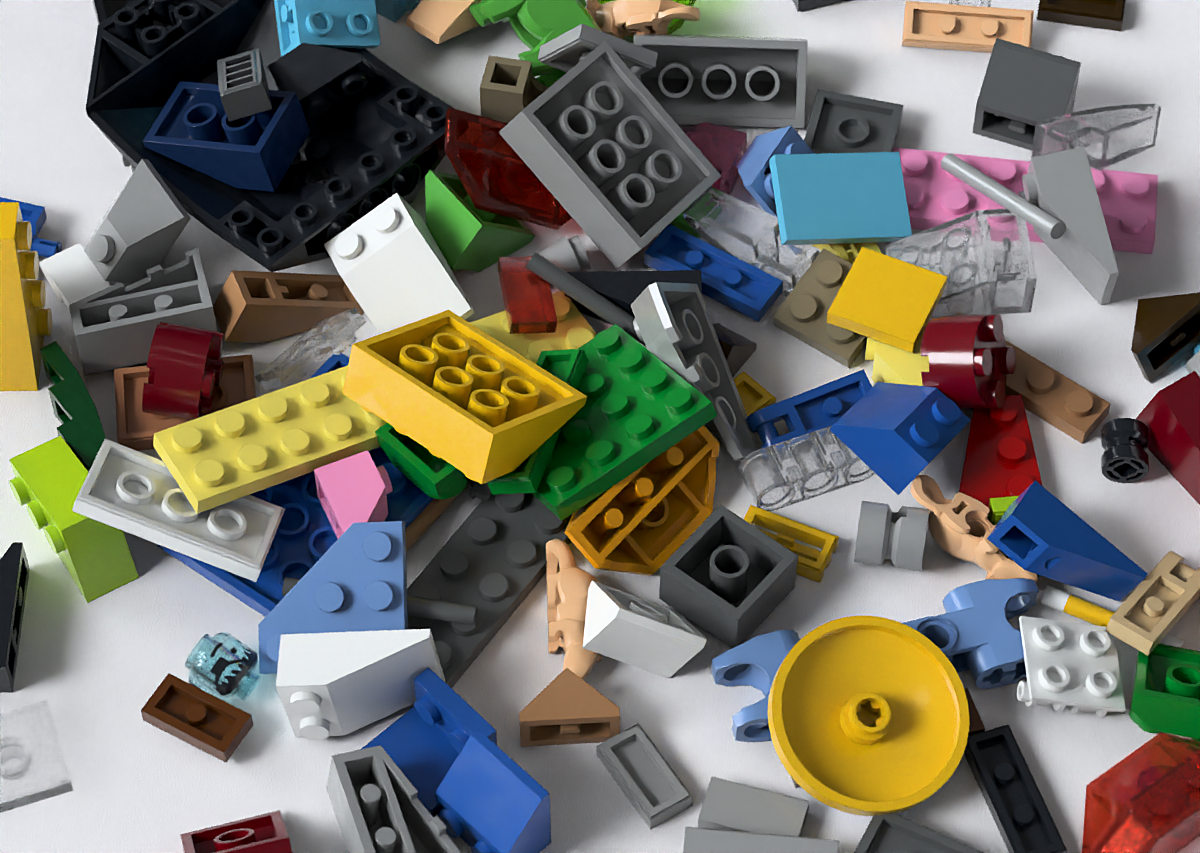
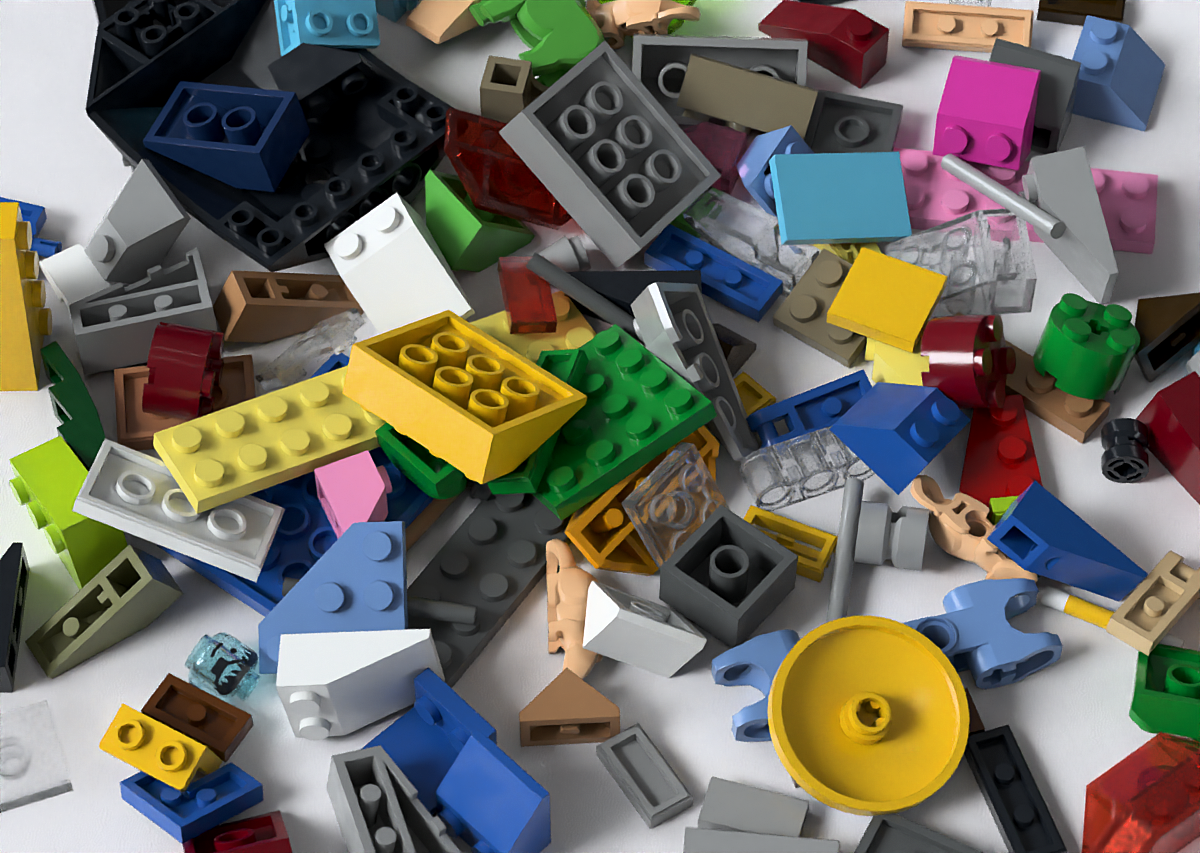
dark grey slope [217,48,272,121] -> none
light grey plate [538,24,658,77] -> none
white hinge [1017,616,1126,716] -> none
clear slope [1031,104,1161,171] -> none
none -> olive slope [25,544,184,679]
none -> yellow bracket [99,703,223,792]
none -> blue plate [120,762,264,844]
none -> clear plate [621,442,731,571]
none -> dark tan brick [676,53,818,140]
none -> dark red slope [758,0,889,89]
none -> light grey bar [826,478,864,623]
none -> dark pink slope [932,55,1041,170]
none -> green brick [1033,293,1140,400]
none -> medium blue slope [1072,15,1165,132]

